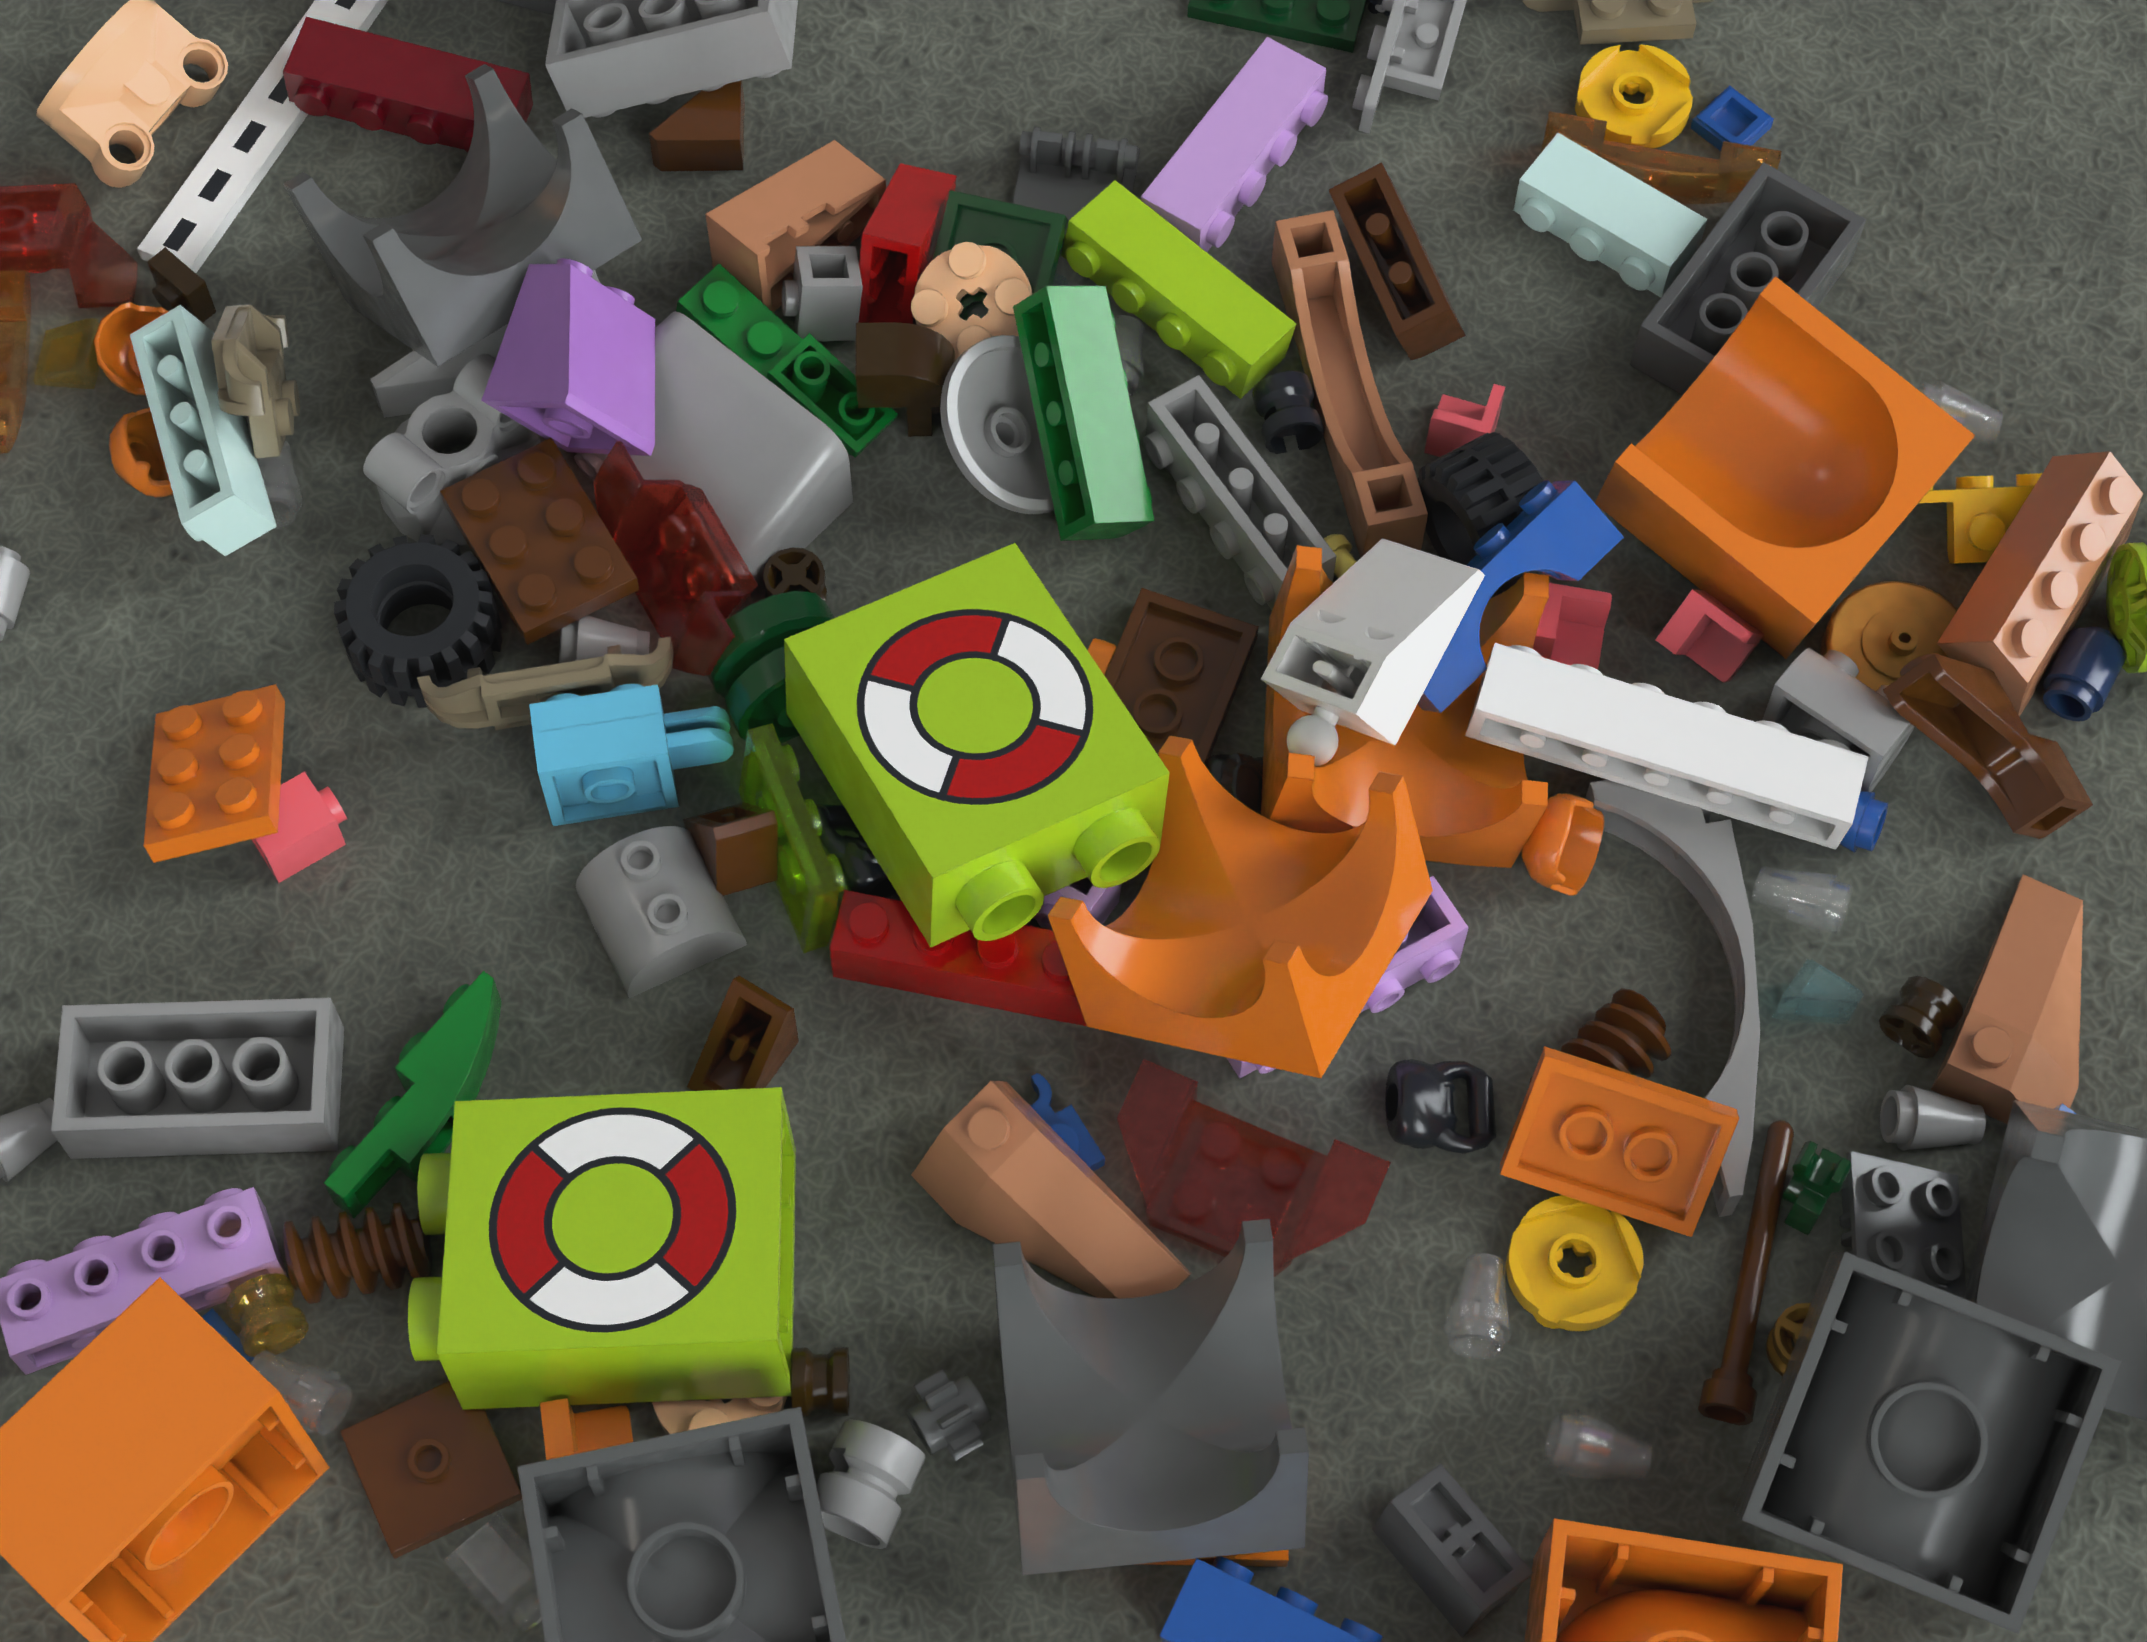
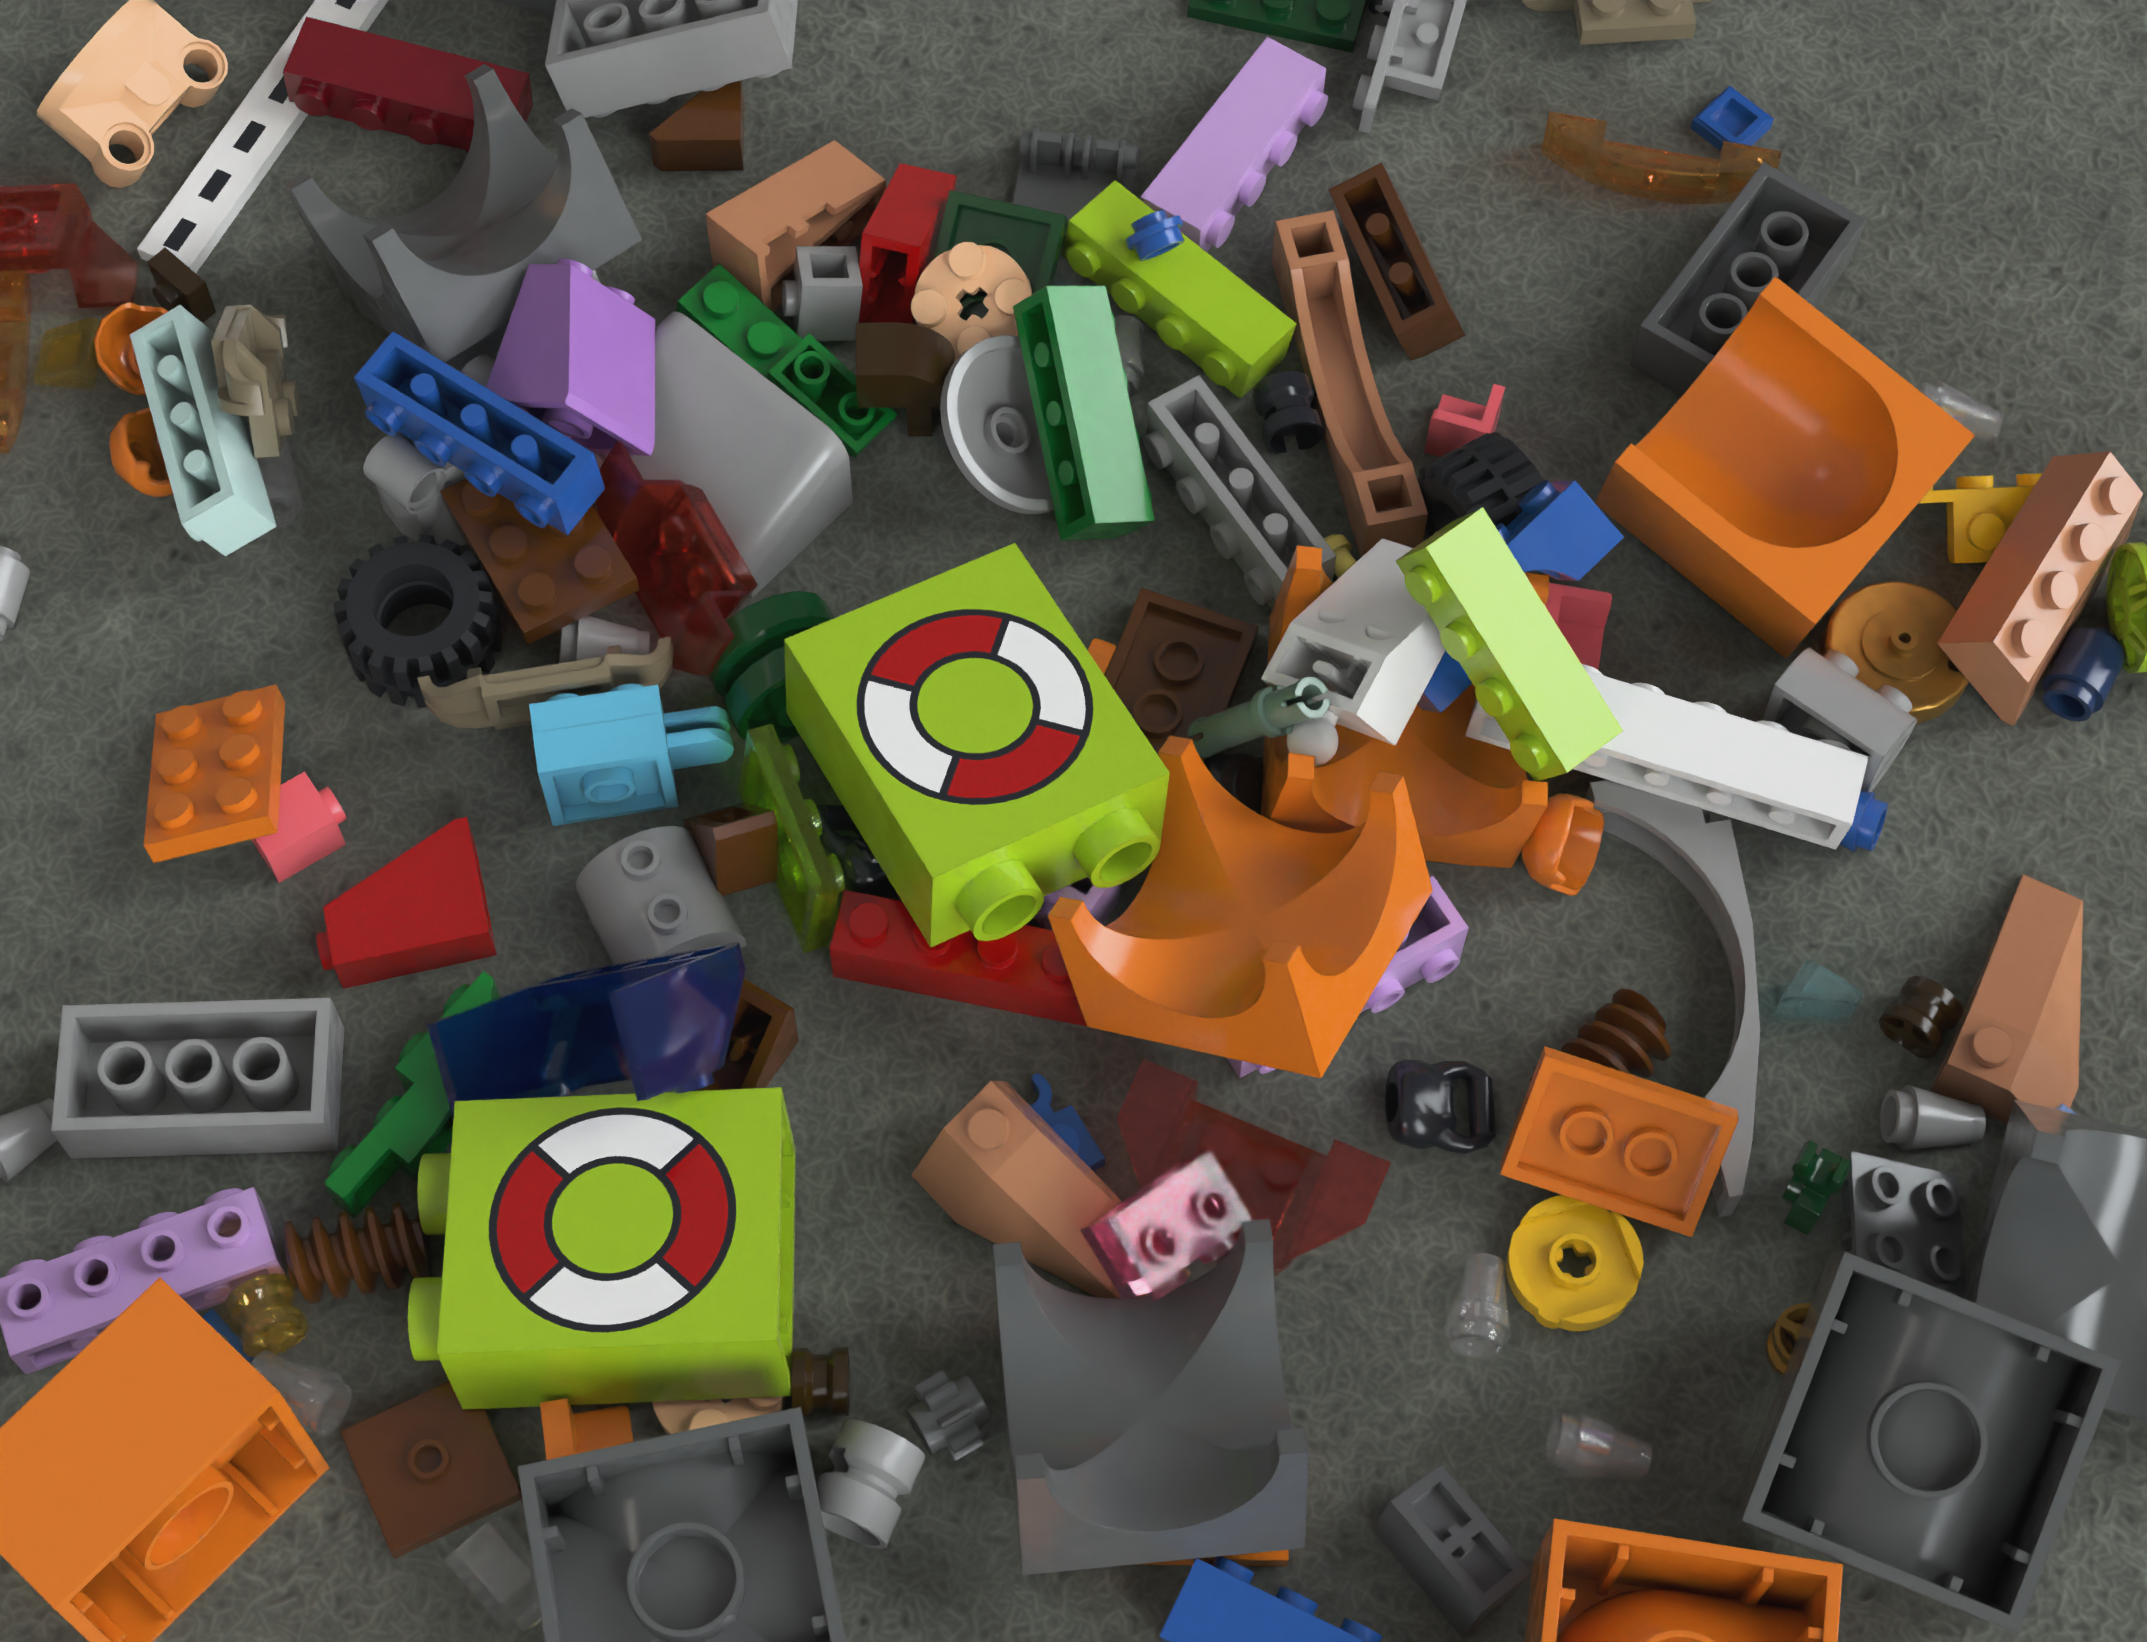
dark brown wheel [763,547,827,602] -> none
light aqua brick [1513,133,1708,297] -> none
yellow plate [1575,44,1693,155] -> none
coral panel [1655,589,1765,682] -> none
reddish brown piece [1698,1120,1794,1426] -> none
clear cone [1752,866,1853,936] -> none
reddish brown arch [1883,653,2093,839] -> none
none -> red slope [316,817,497,989]
none -> blue brick [354,331,605,536]
none -> clear blue windscreen [427,942,746,1119]
none -> clear pink brick [1080,1150,1253,1300]
none -> blue plate [1125,210,1184,261]
none -> sand green pin [1187,677,1330,758]
none -> brick [1396,507,1623,781]

